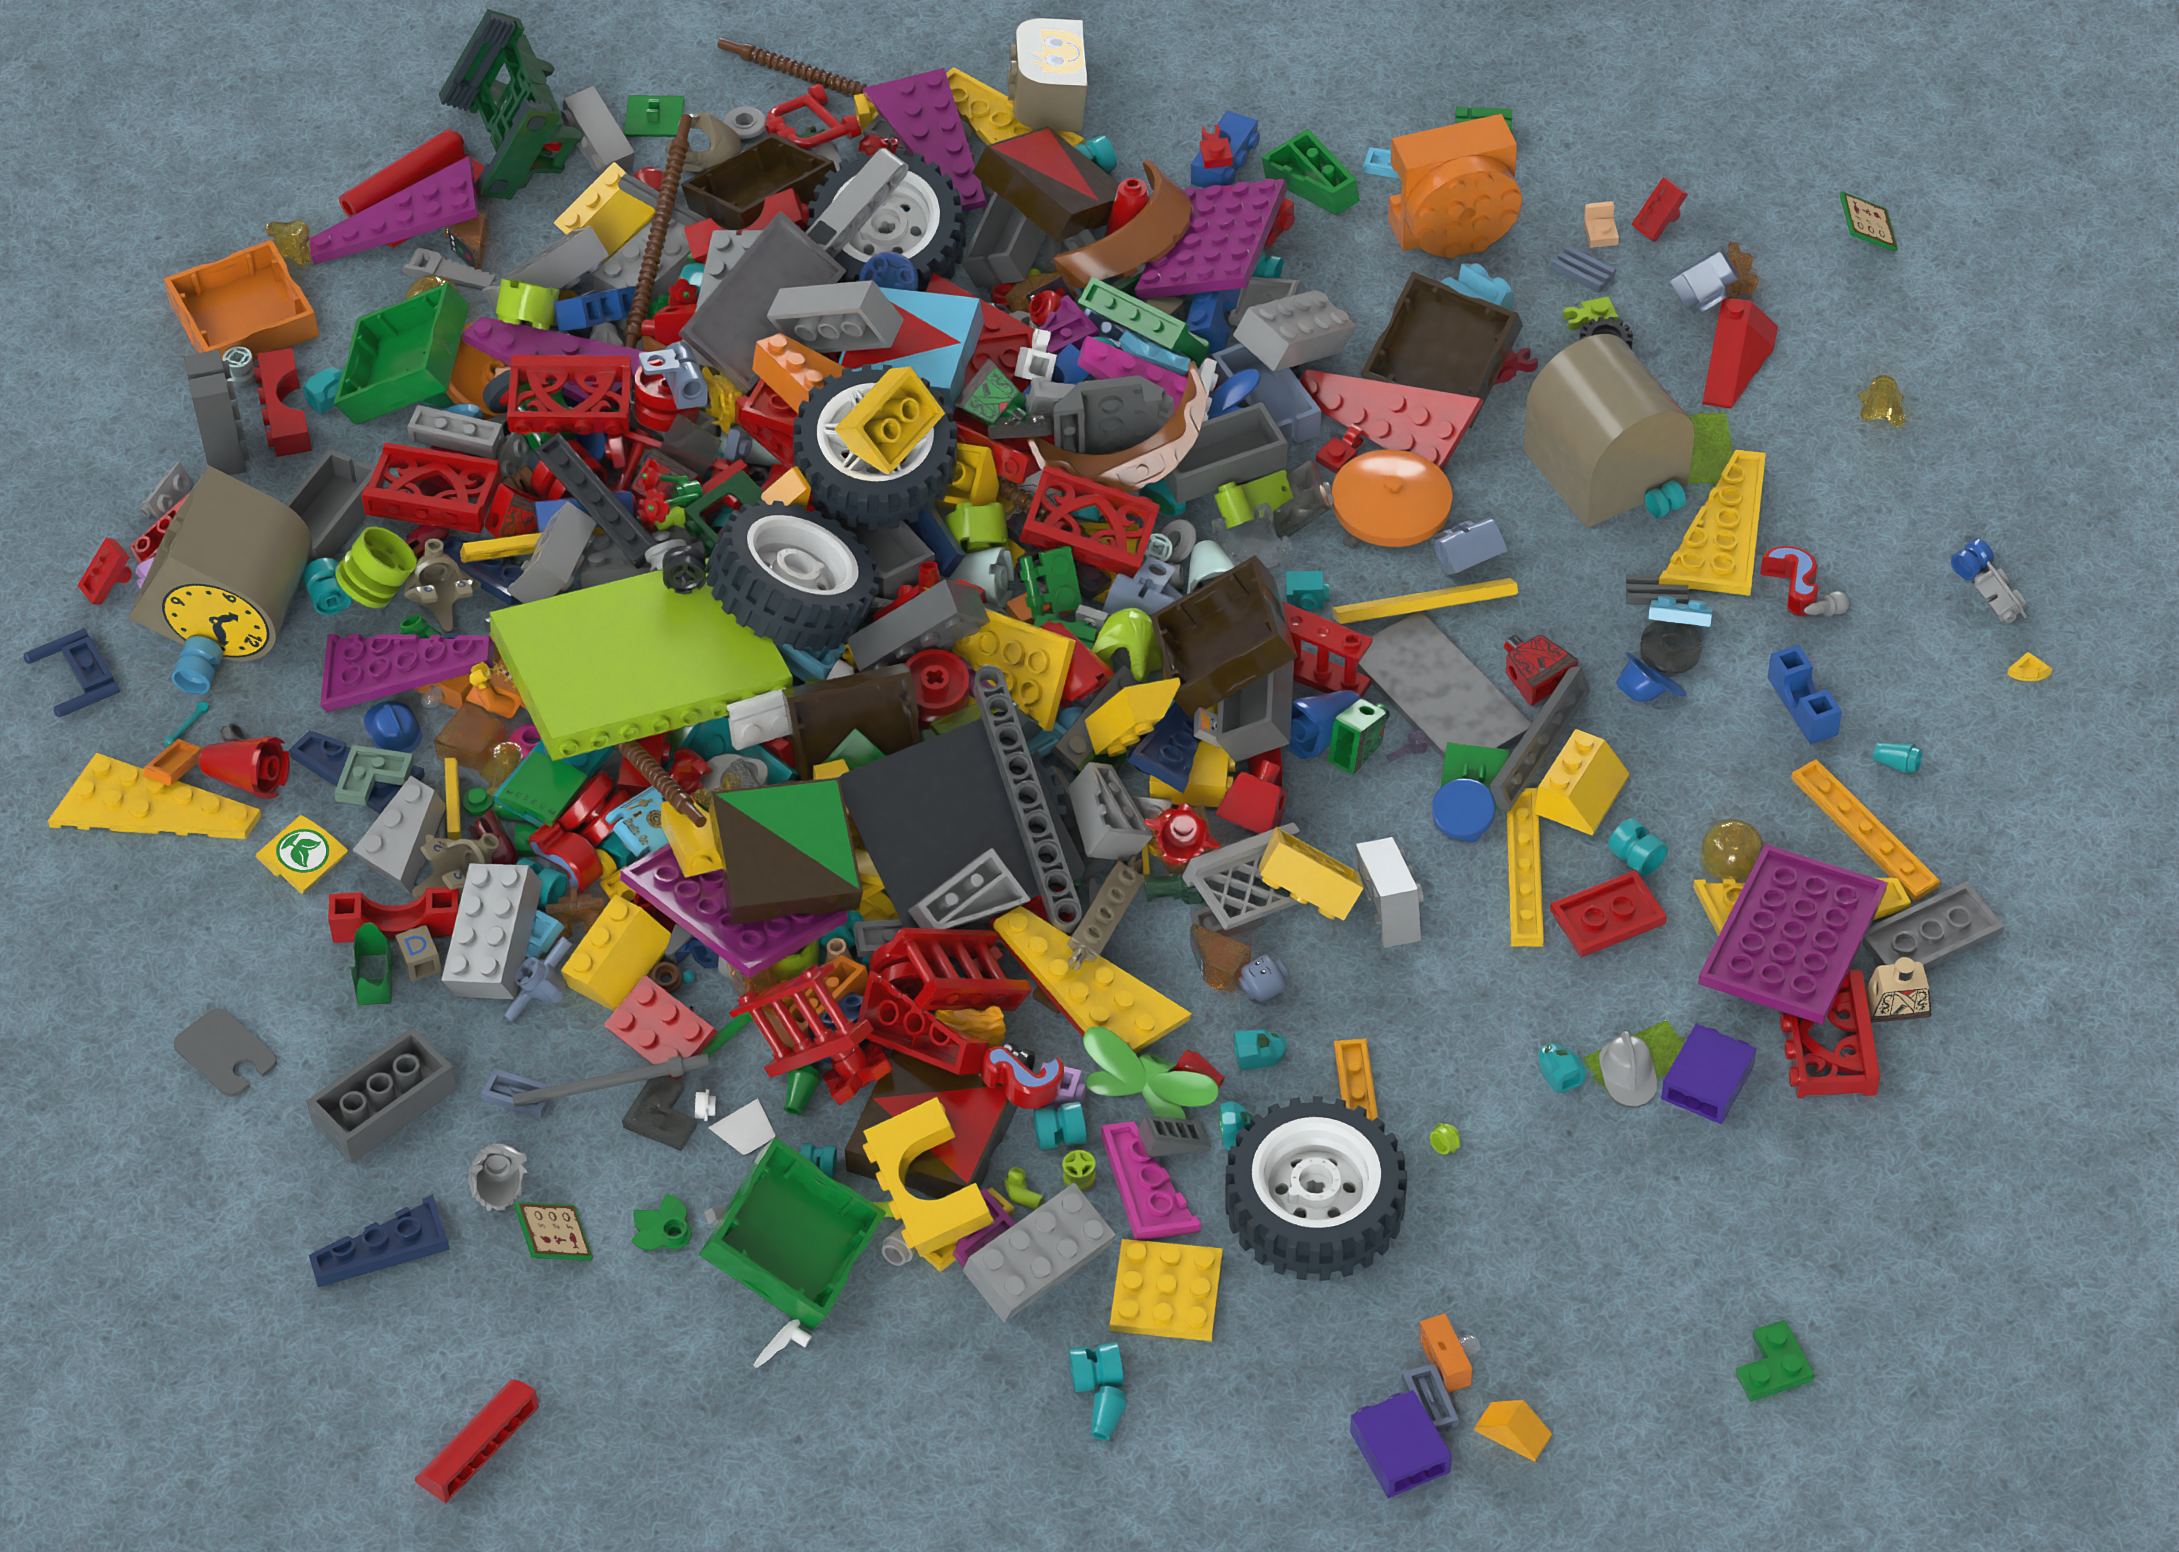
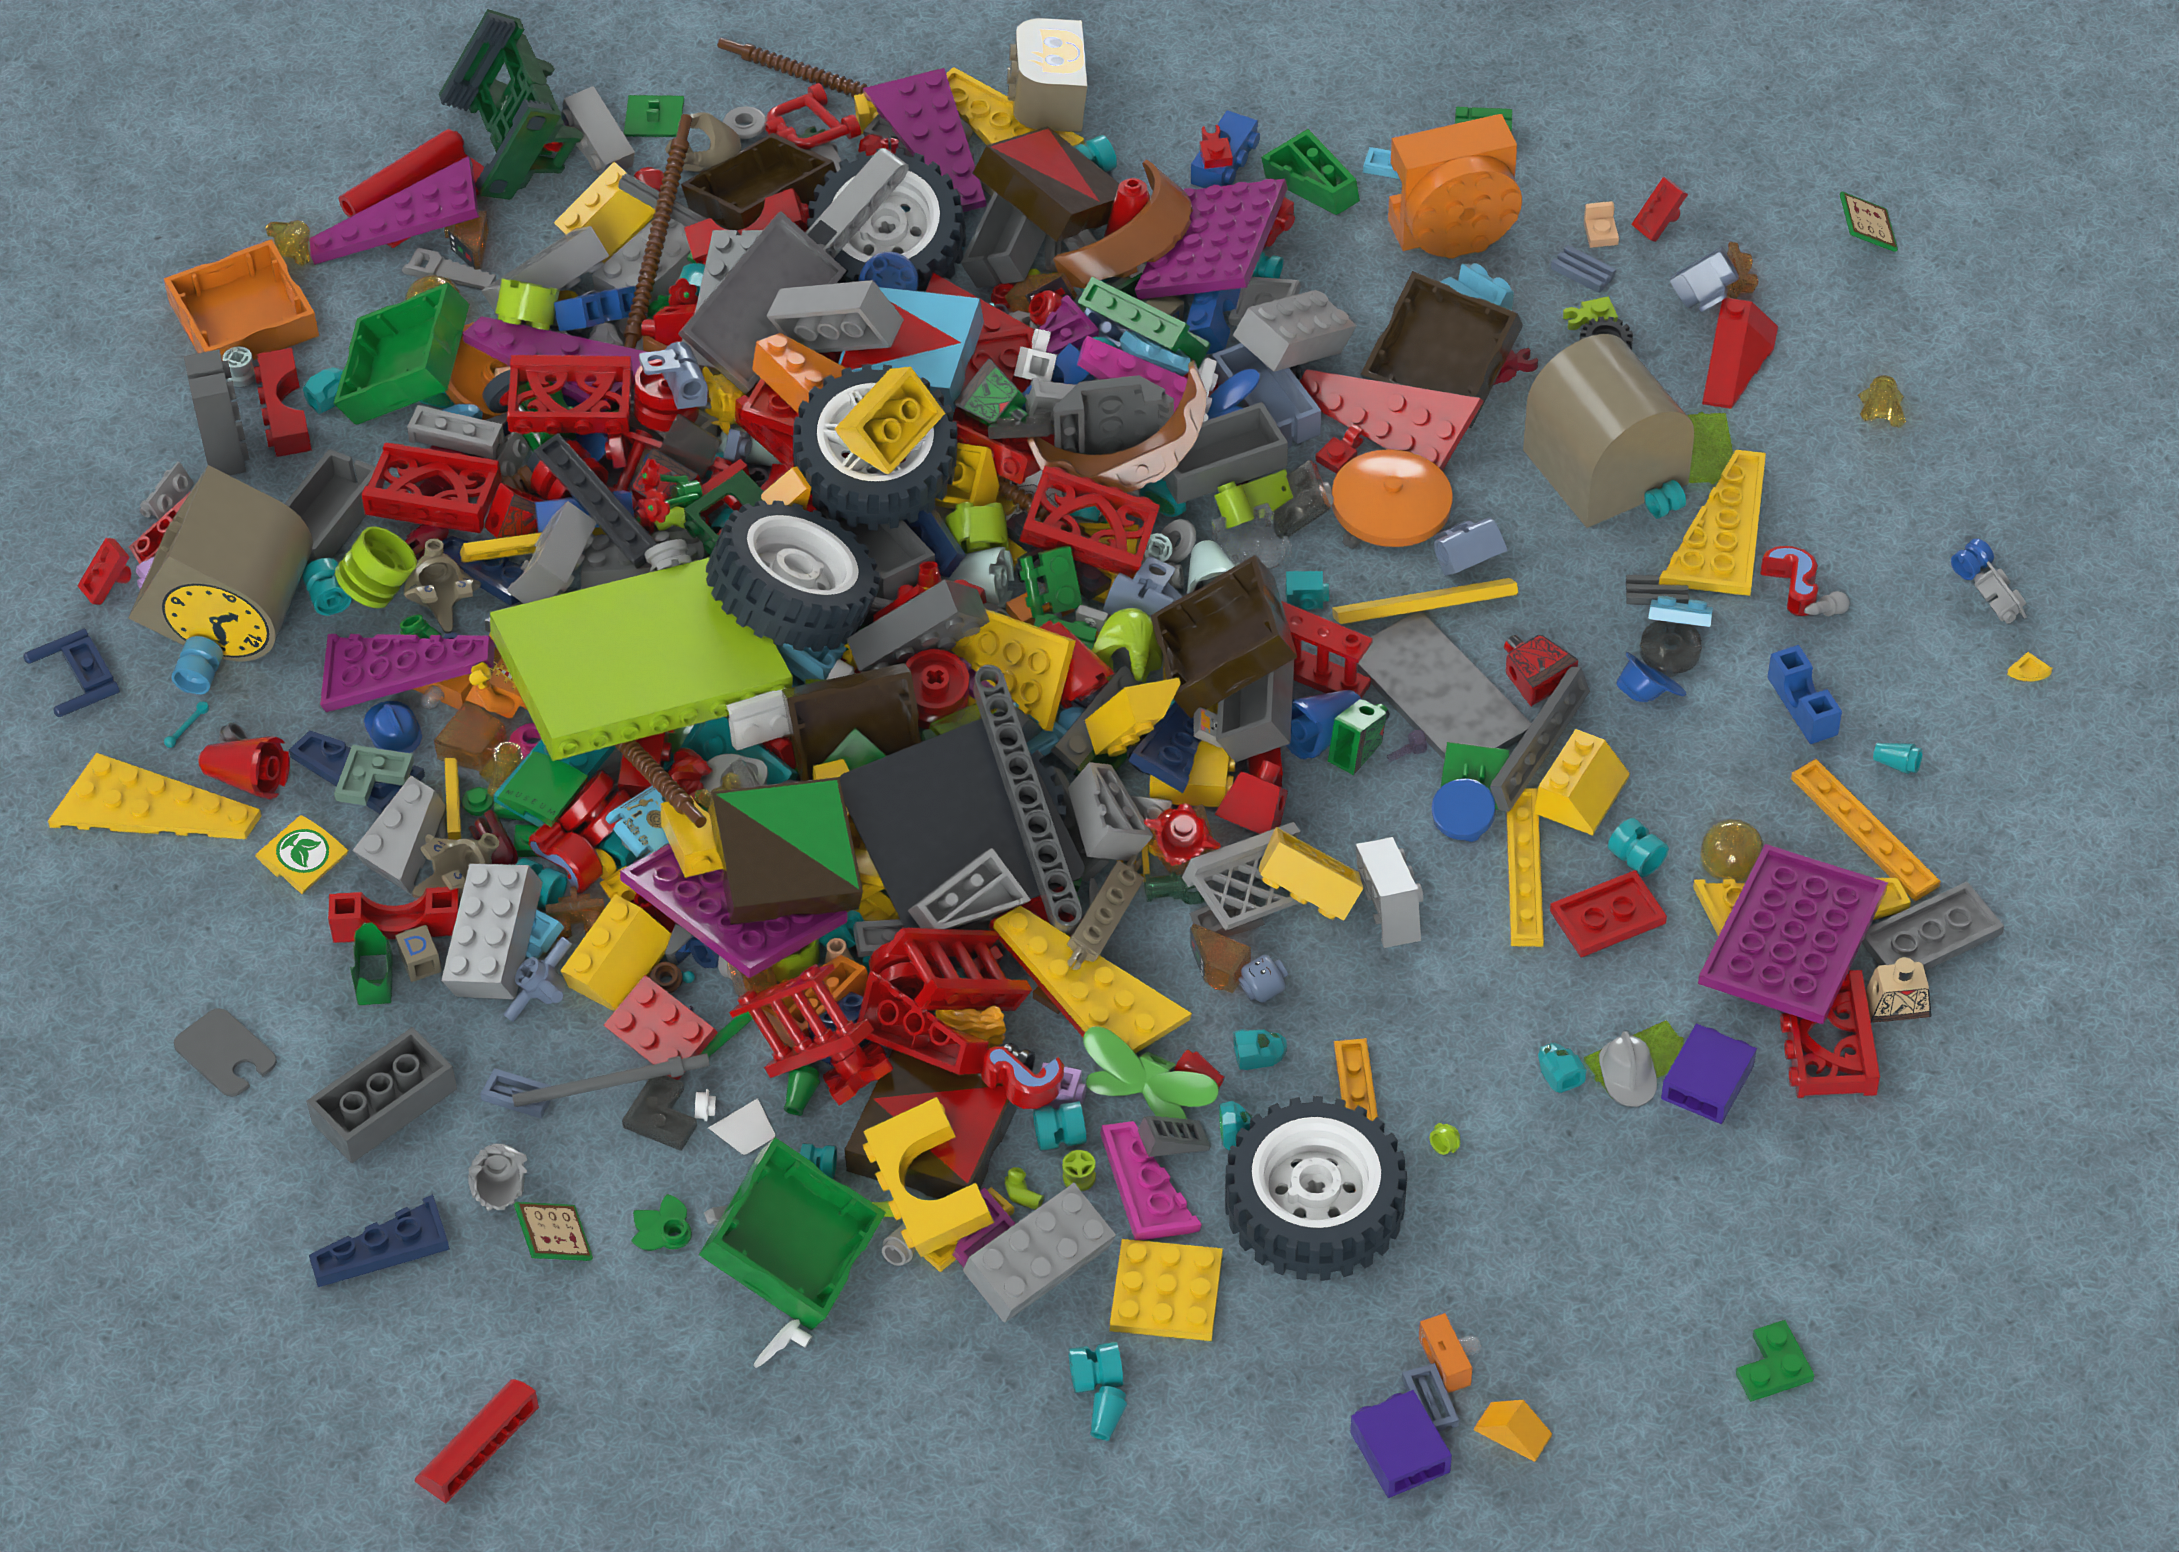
orange tile [143,739,204,786] -> none
black wheel [662,545,707,594] -> none

